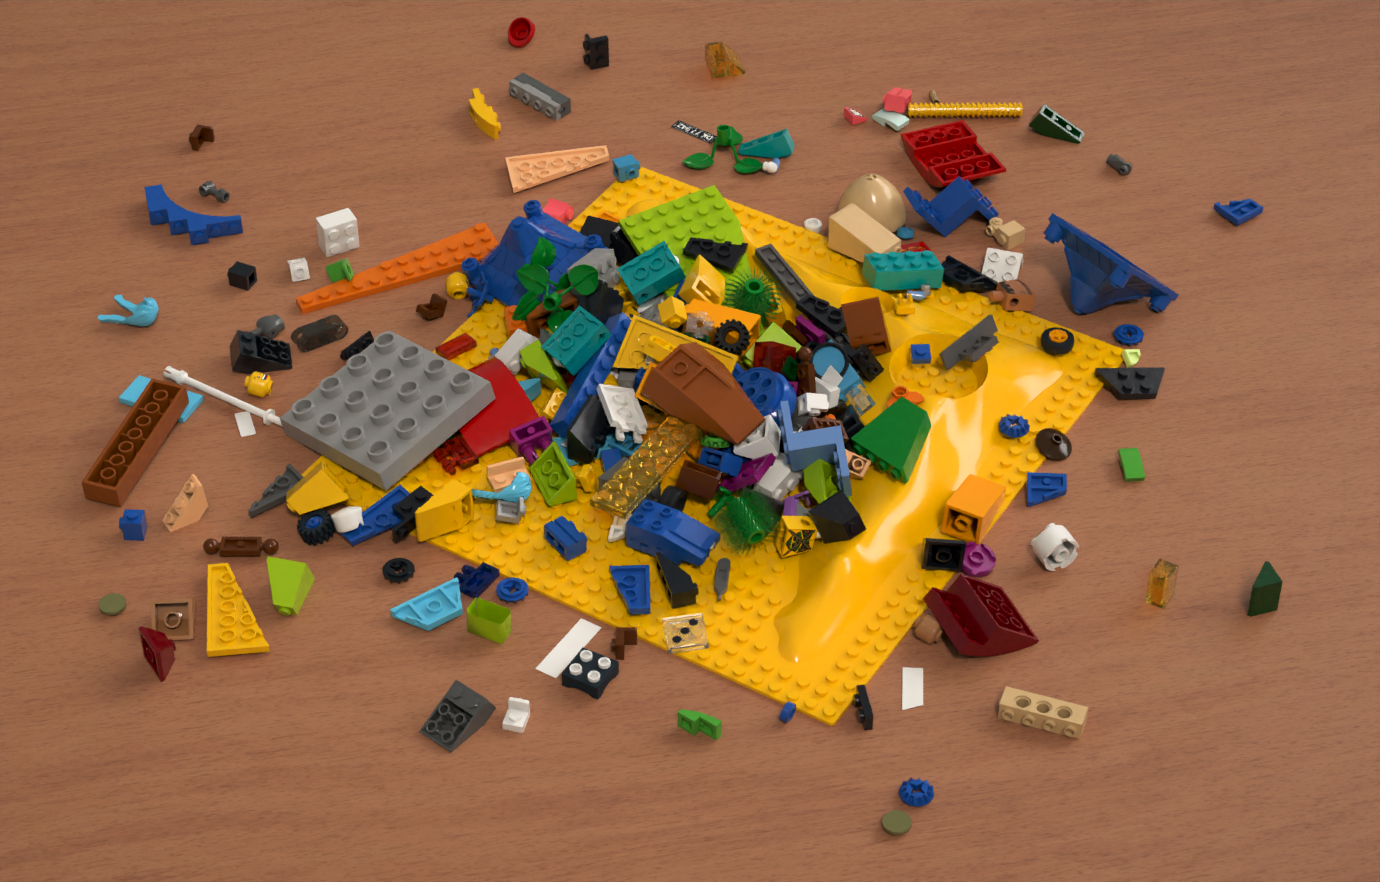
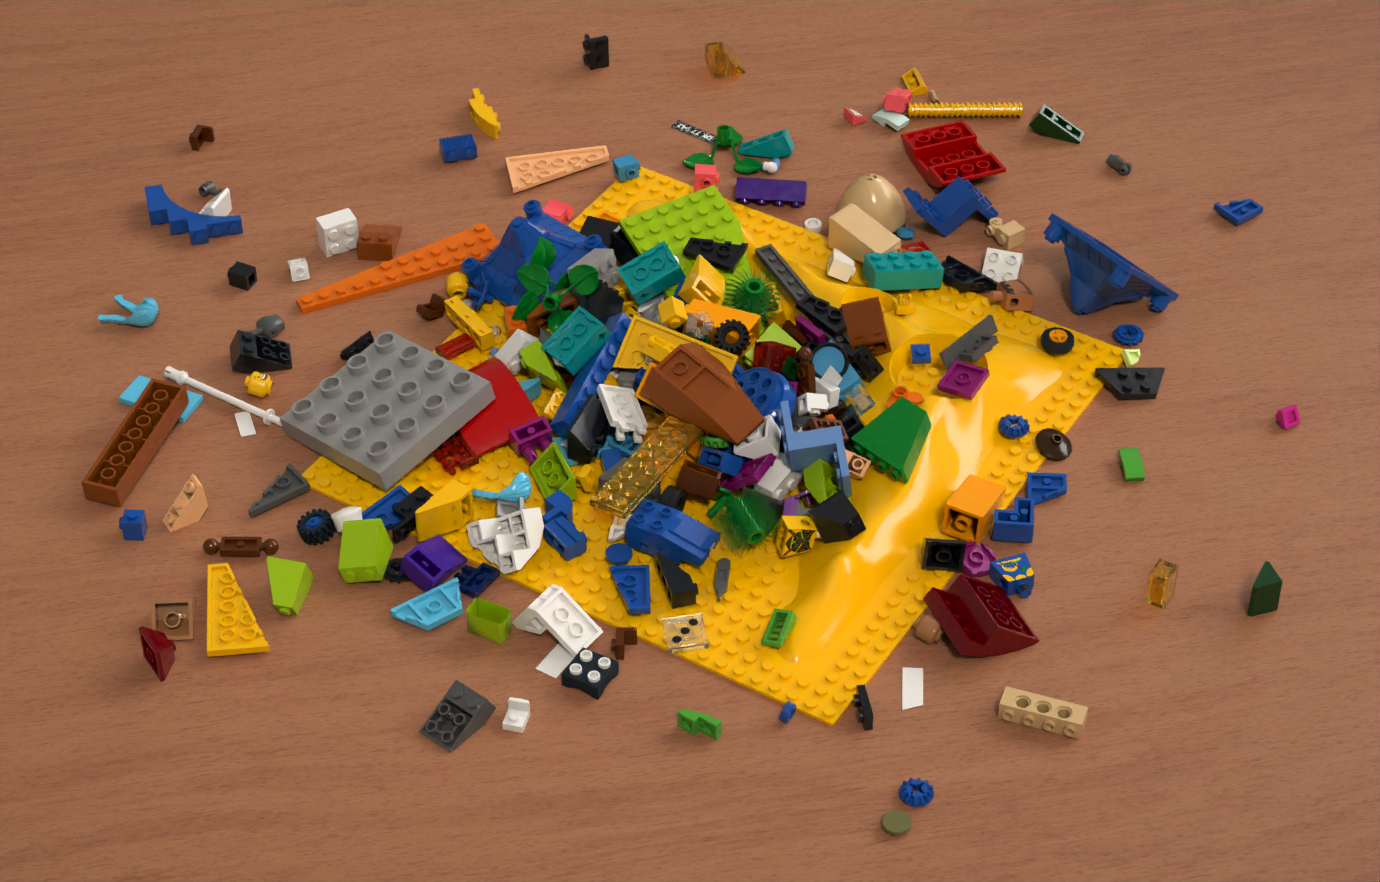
olive piece [99,593,126,615] -> none
yellow slope [286,461,349,515] -> none
clear smoke piece [291,315,348,352] -> none
bright green bracket [325,258,354,283] -> none
light nougat bracket [487,457,532,493] -> none
blue gear [496,577,528,604] -> none
red hat [508,17,535,47] -> none
light grey piece [509,73,571,121] -> none
arm [906,284,931,300] -> none
white brick [1031,523,1079,571] -> none
none -> white slope [198,188,232,216]
none -> lime slope [338,518,394,583]
none -> dark orange slope [356,224,402,261]
none -> dark purple slope [399,534,468,592]
none -> blue brick [439,133,477,163]
none -> yellow piece [444,295,501,351]
none -> white brick [466,507,544,574]
none -> white bracket [512,584,603,657]
none -> blue brick [542,490,573,532]
none -> blue piece [606,543,632,565]
none -> coral brick [694,164,719,192]
none -> dark purple slope [735,177,808,207]
none -> bright green slope [761,609,797,648]
none -> white slope [827,248,856,282]
none -> yellow slope [901,67,929,96]
none -> magenta plate [937,360,990,400]
none -> blue torso [989,553,1034,598]
none -> blue brick [992,497,1035,543]
none -> dark pink tile [1275,404,1301,429]

